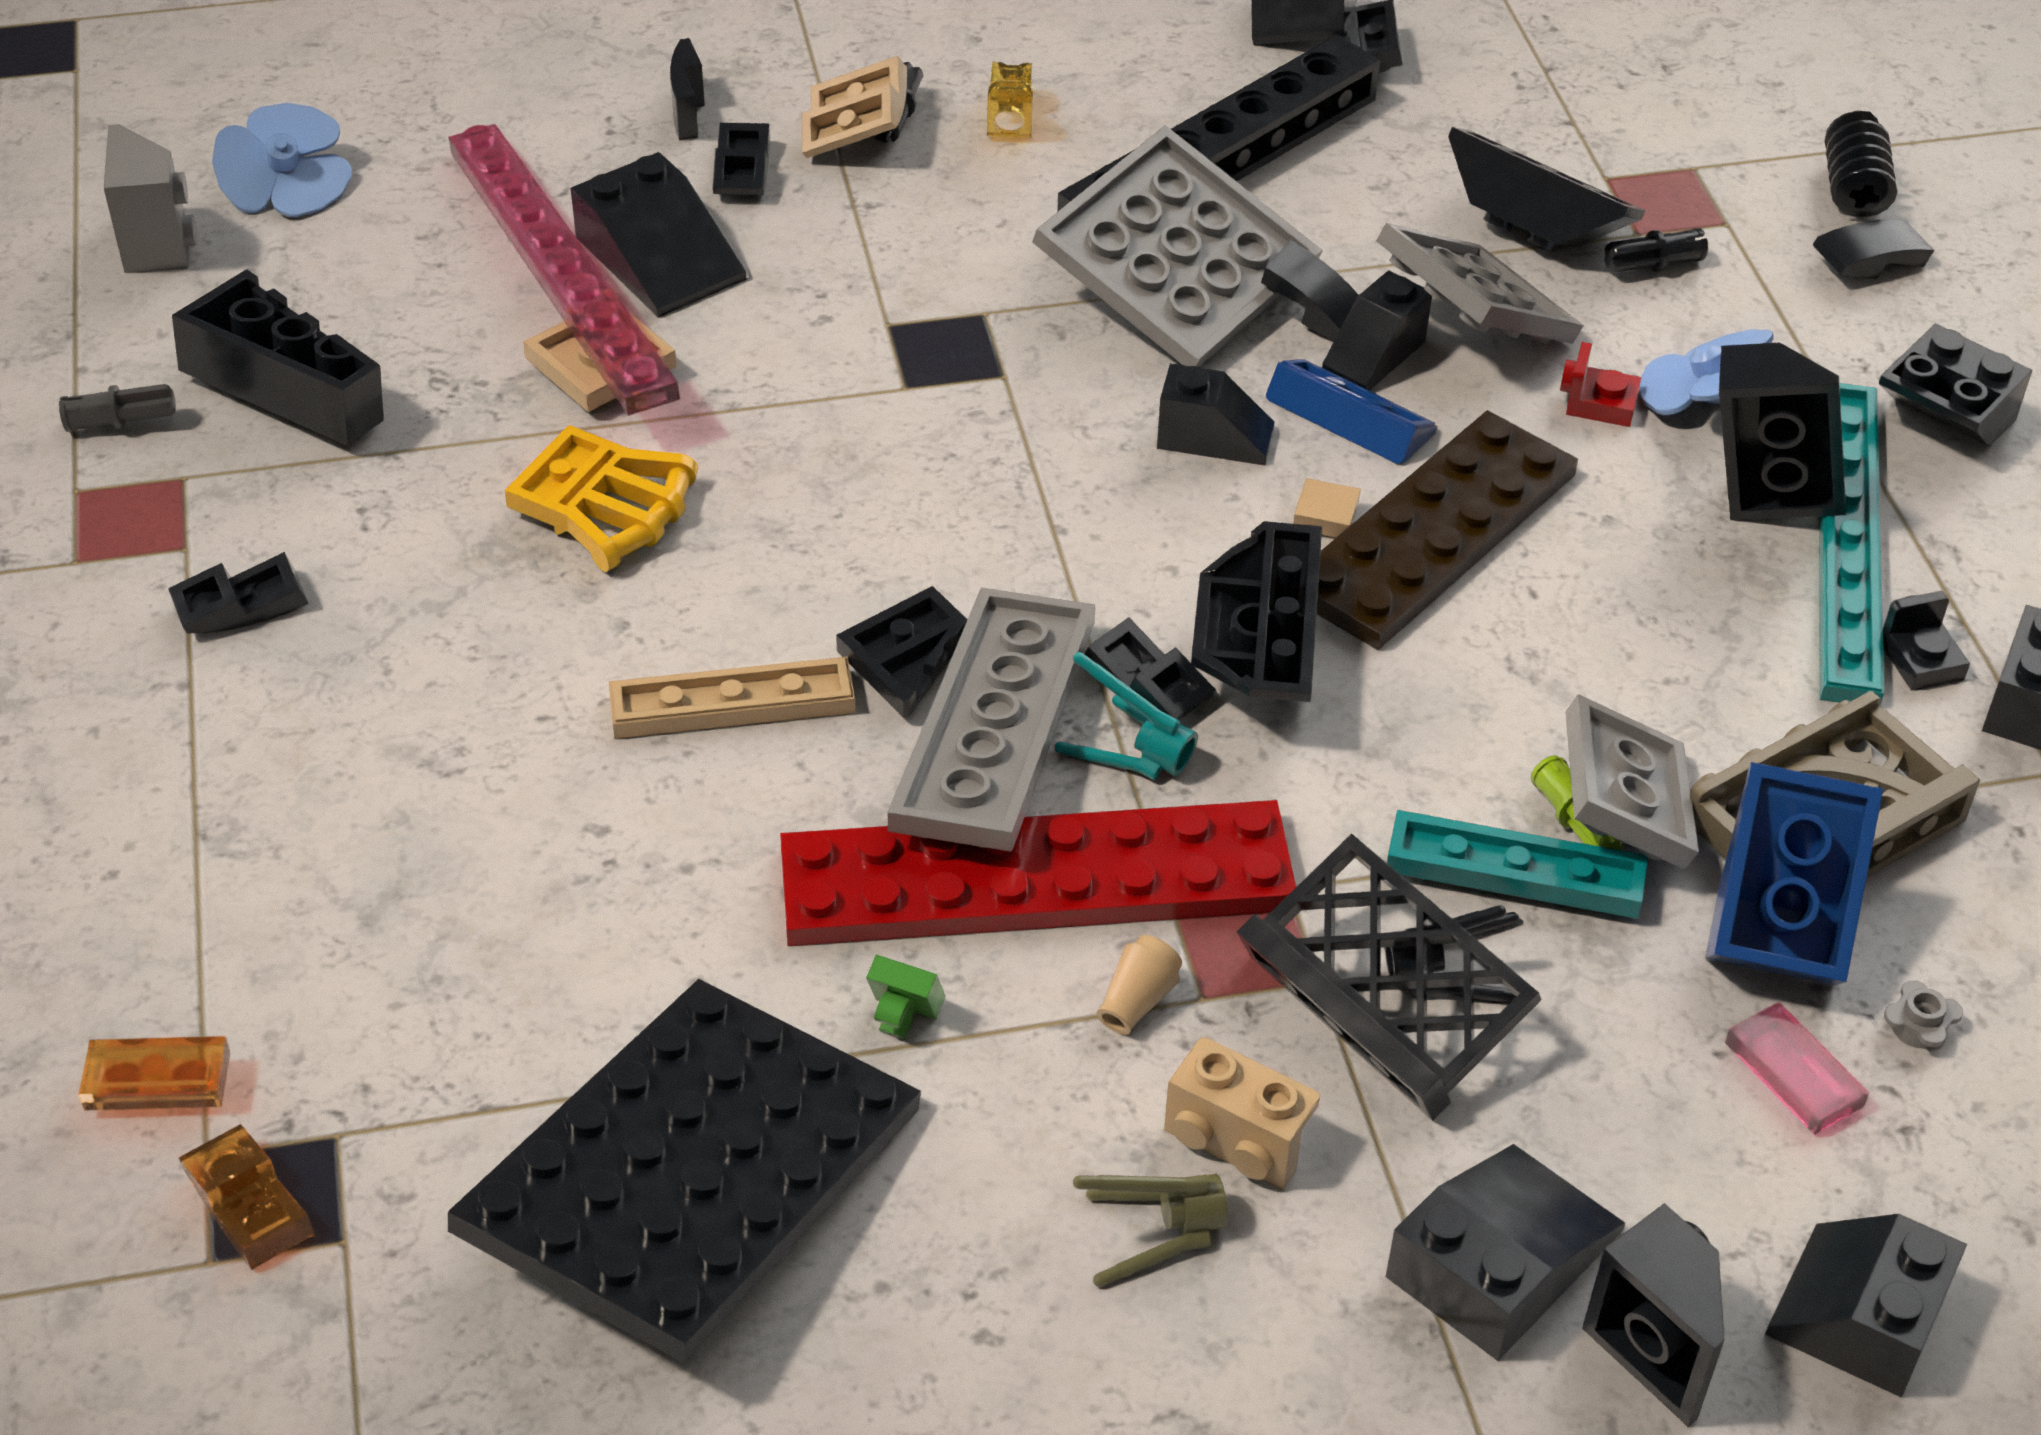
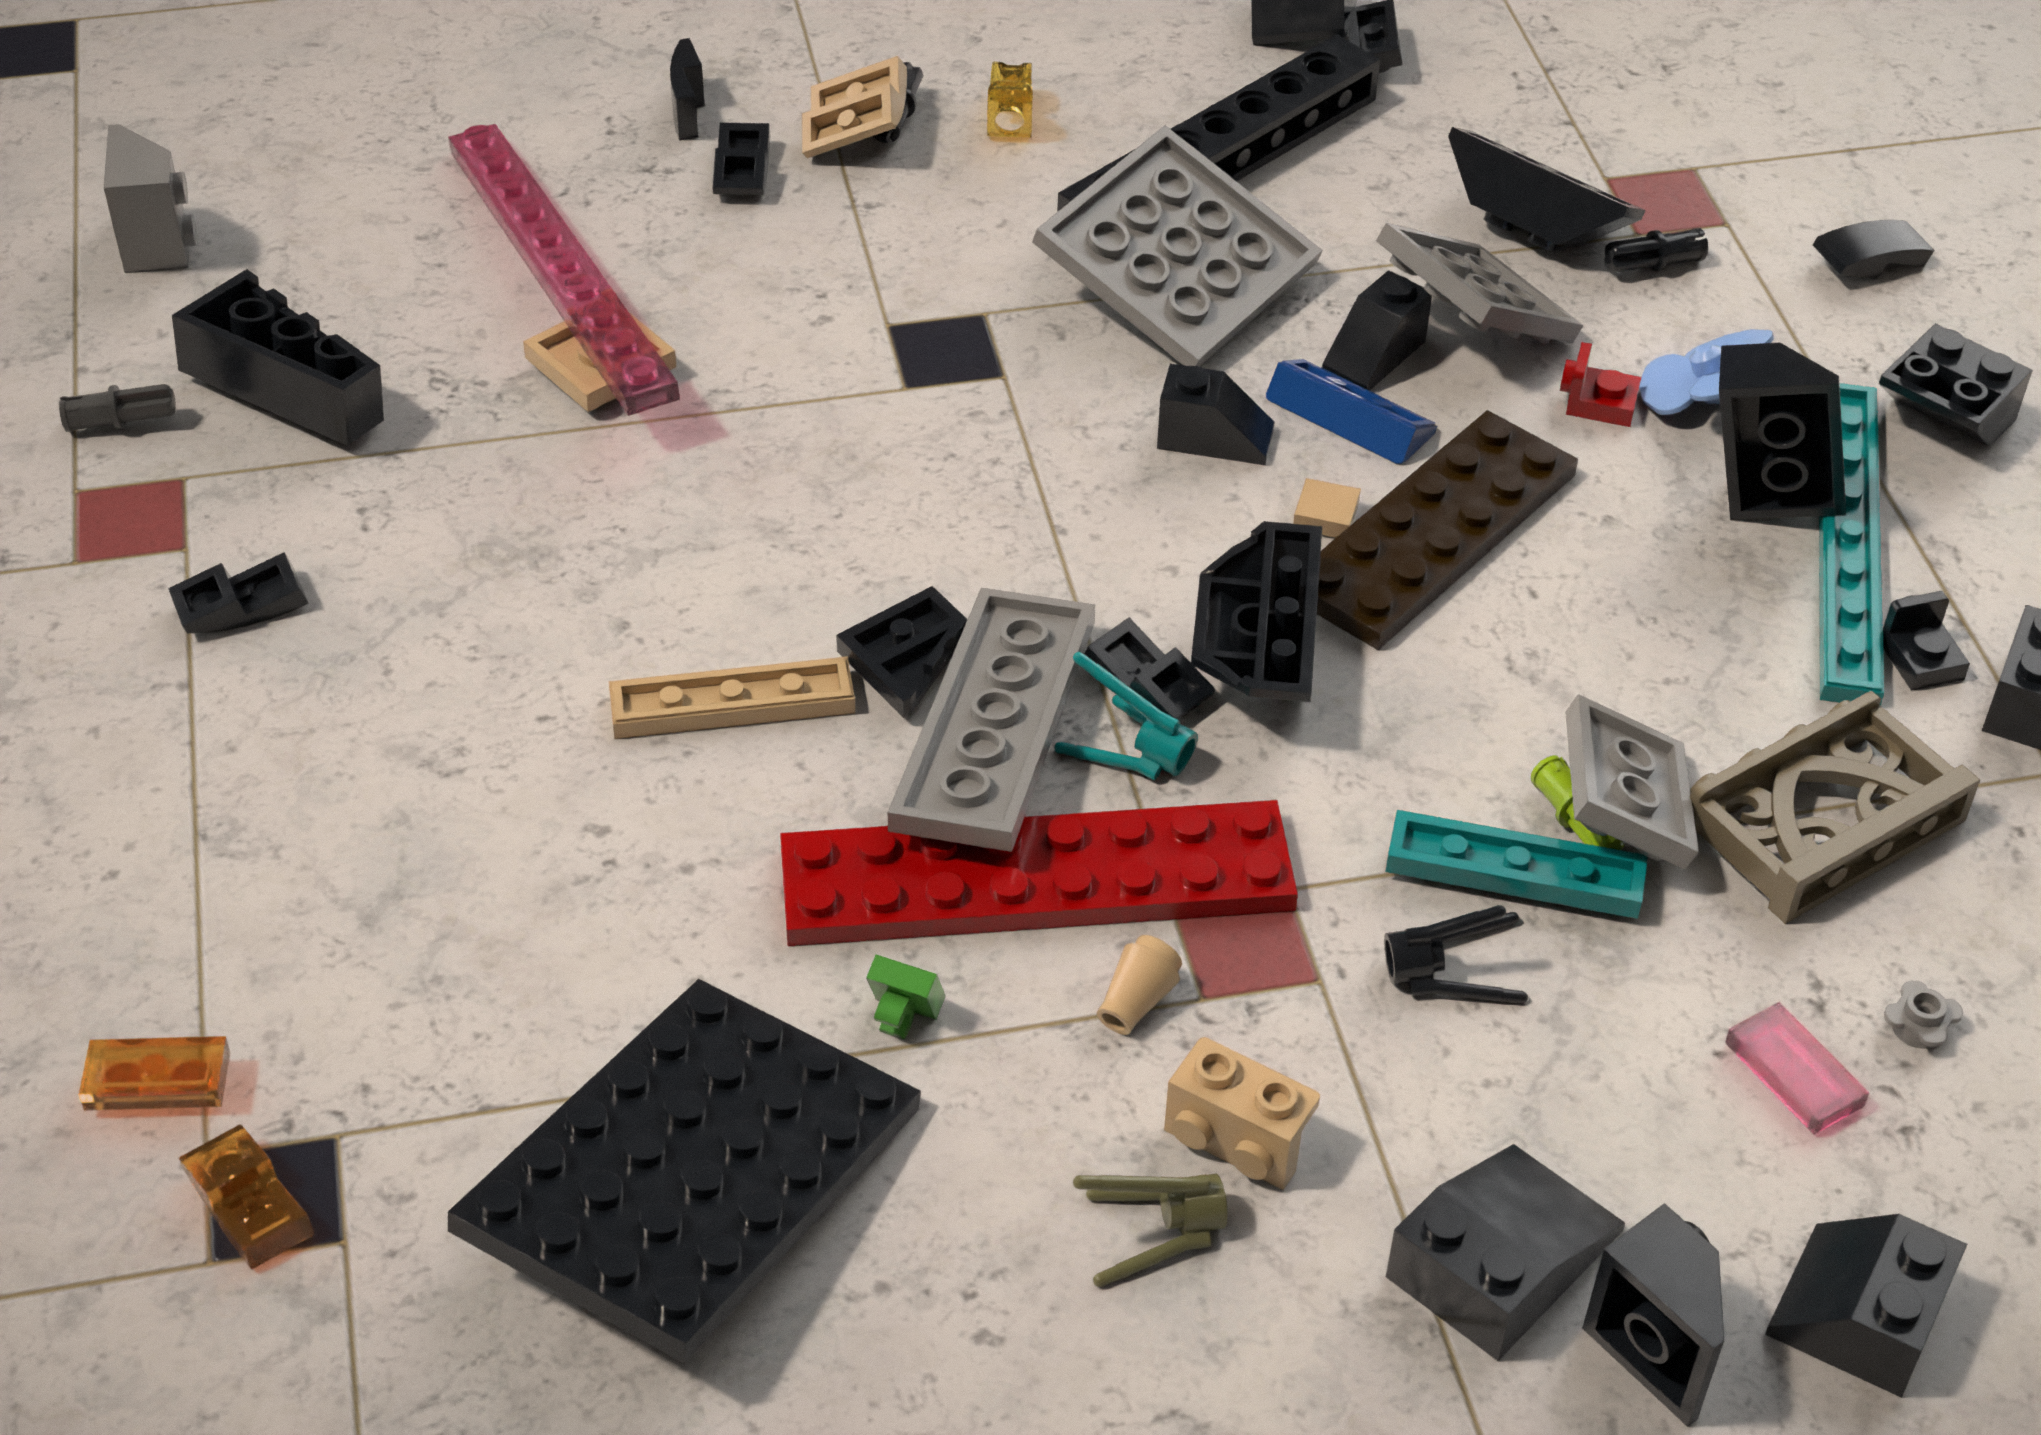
light blue piece [212,103,352,218] -> none
yellow plate [505,425,699,572] -> none
black slope [570,152,746,317] -> none
black fence [1236,833,1542,1121] -> none
black slope [1261,240,1359,342] -> none
blue slope [1705,762,1883,986] -> none
black piece [1824,110,1898,217] -> none

